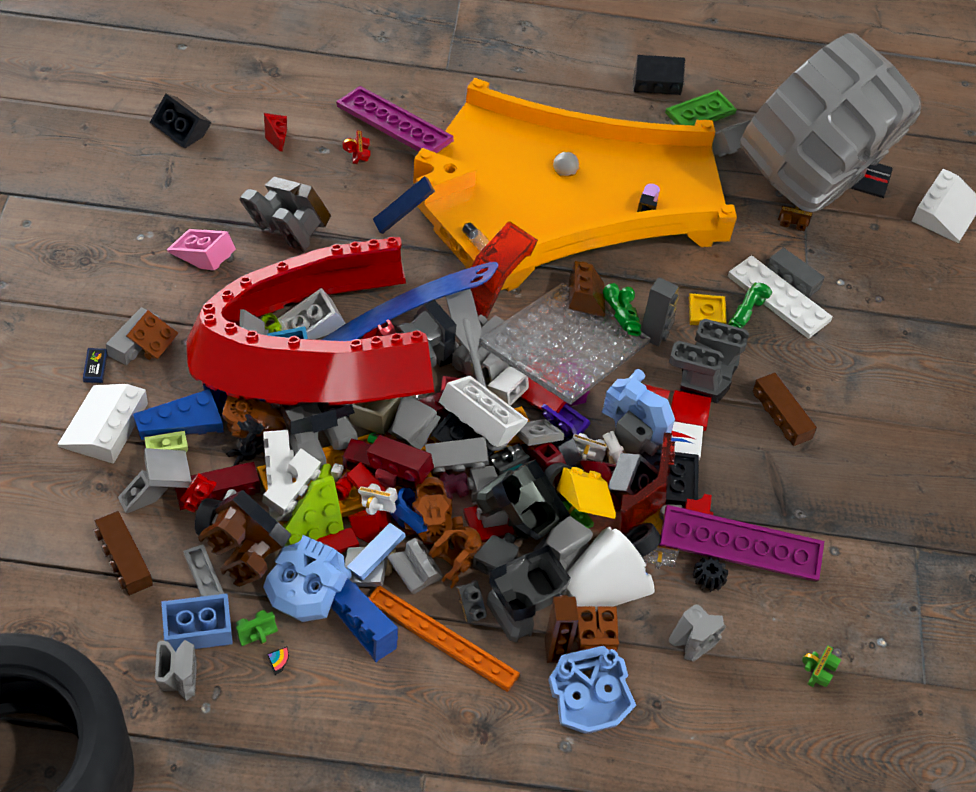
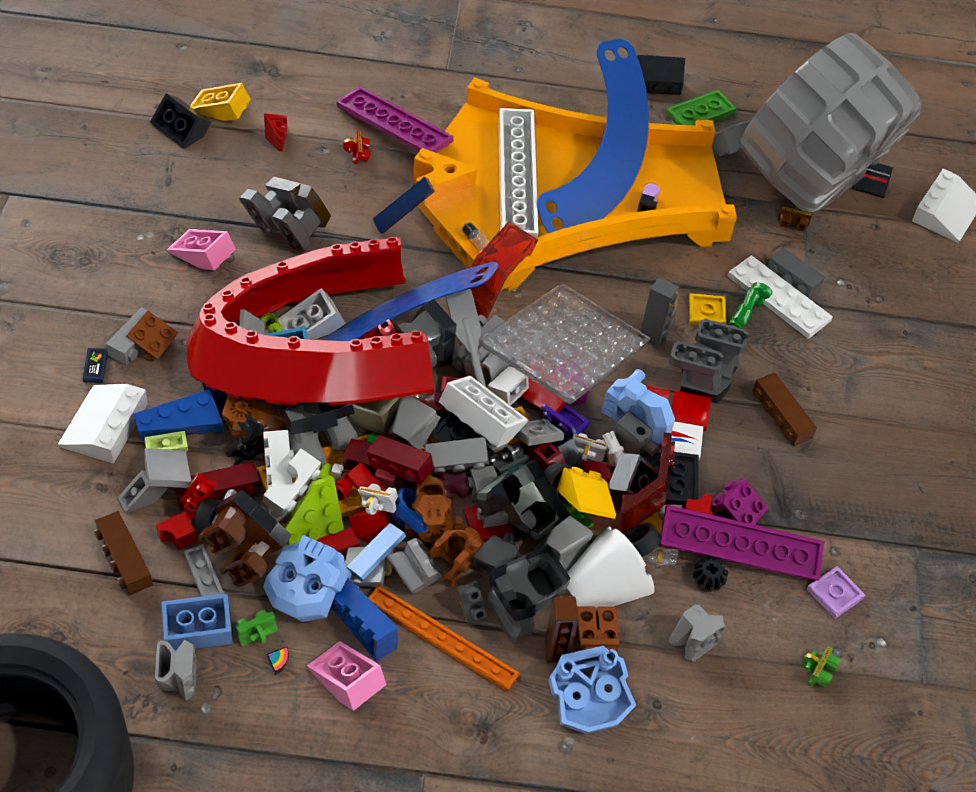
light grey hair [553,152,579,176] -> none
reddish brown slope [569,261,605,317] -> none
green piece [602,283,641,336] -> none
none -> red brick [156,510,197,550]
none -> yellow slope [190,83,251,121]
none -> bright pink slope [307,641,386,711]
none -> white brick [499,108,538,247]
none -> blue piece [537,39,649,233]
none -> magenta bracket [710,478,767,525]
none -> lavender tile [807,566,866,619]

